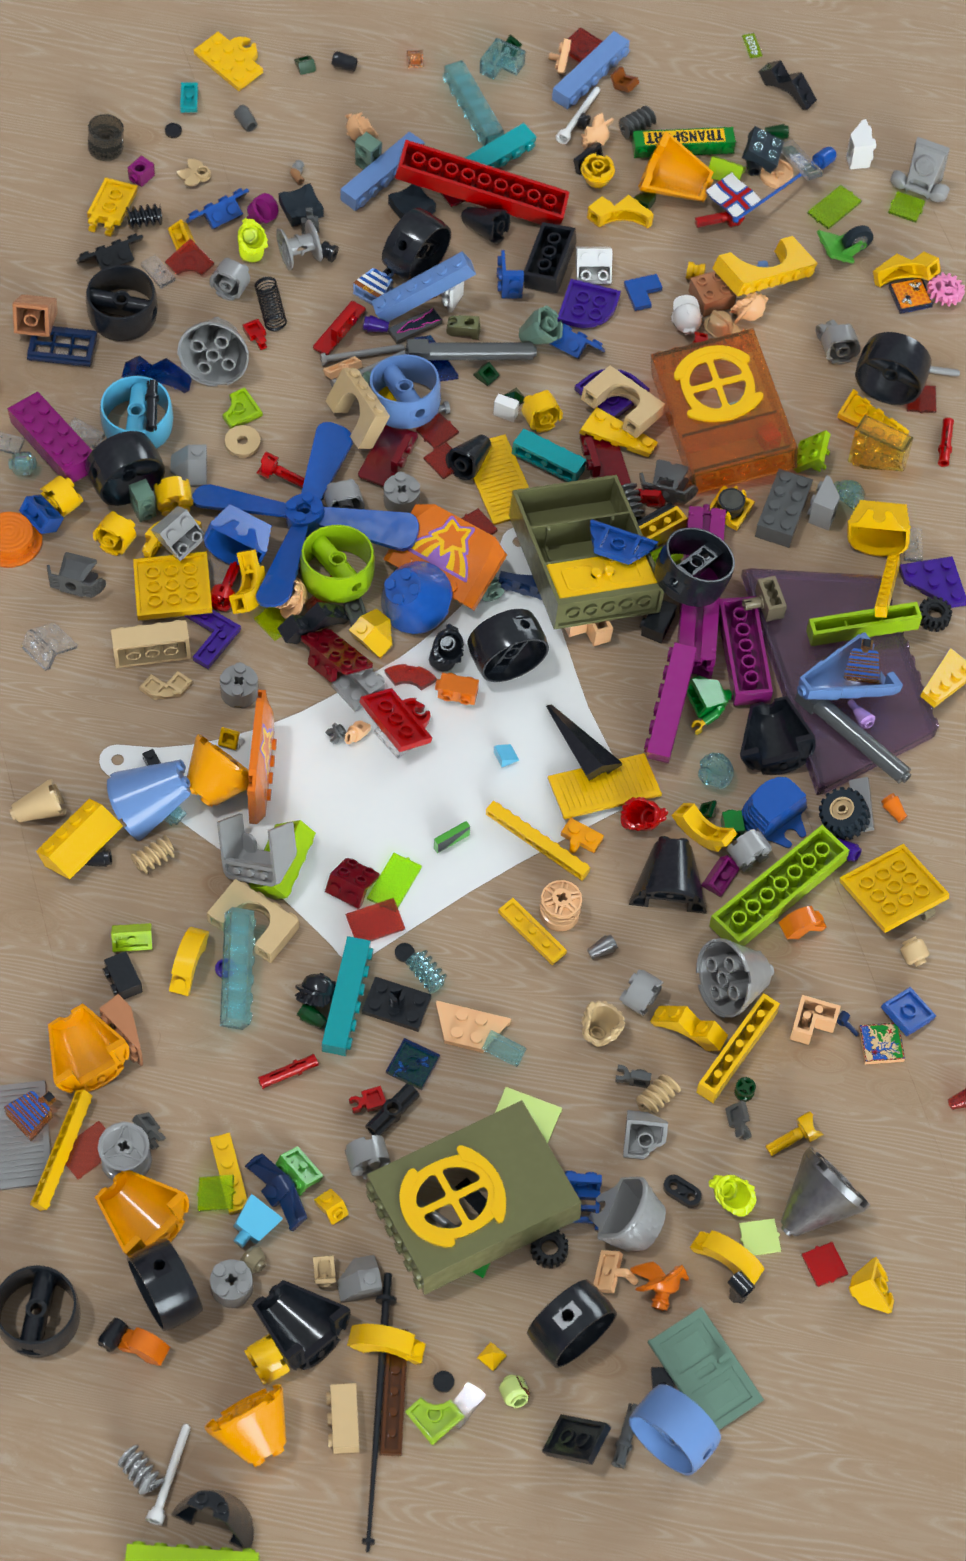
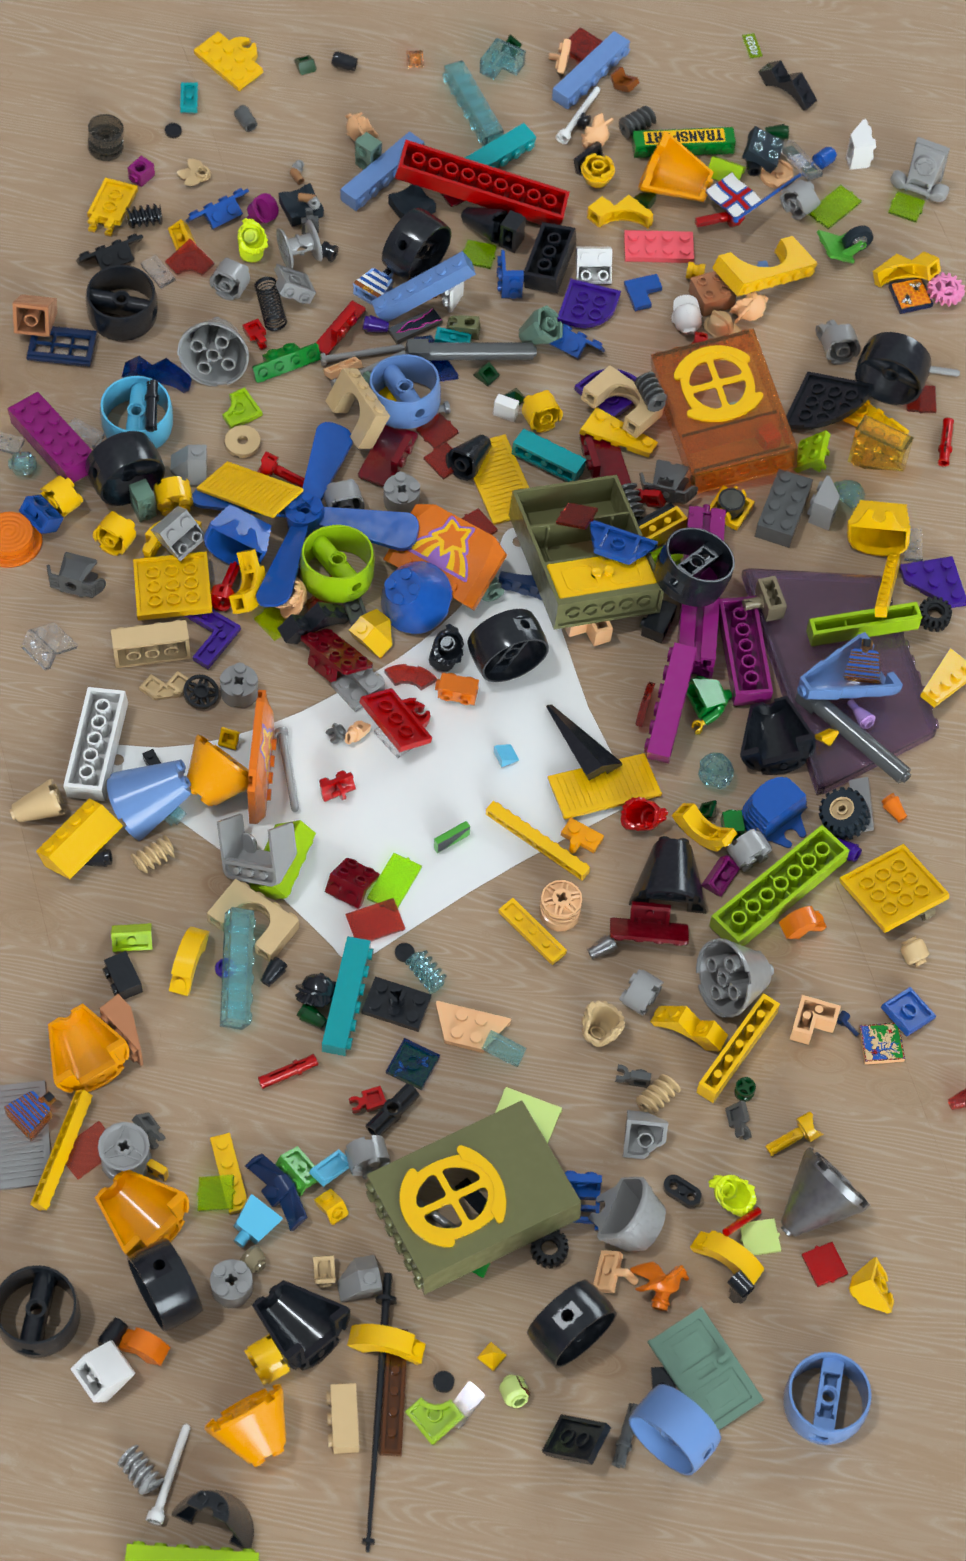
none -> white brick [63,687,128,801]
none -> white slope [71,1340,136,1402]
none -> yellow tile [146,1159,169,1182]
none -> black wheel [183,674,219,709]
none -> yellow window [196,461,303,518]
none -> green bracket [252,343,321,383]
none -> black cone [260,957,287,987]
none -> light grey plate [274,264,316,304]
none -> light grey bar [274,727,299,812]
none -> arm [298,193,320,210]
none -> medium azure tile [309,1149,349,1187]
none -> red hips [319,770,356,802]
none -> teal plate [434,327,472,342]
none -> clear neon green piece [463,240,497,269]
none -> black brick [499,210,526,253]
none -> clear red piece [556,503,598,530]
none -> dark red bracket [610,901,689,946]
none -> coral plate [624,230,694,263]
none -> dark grey piece [635,372,667,412]
none -> clear red tile [635,682,655,727]
none -> red bar [722,1207,762,1236]
none -> light grey brick [780,179,821,220]
none -> black plate [782,371,875,430]
none -> medium blue cylinder [783,1352,871,1445]
none -> yellow slope [815,728,839,746]

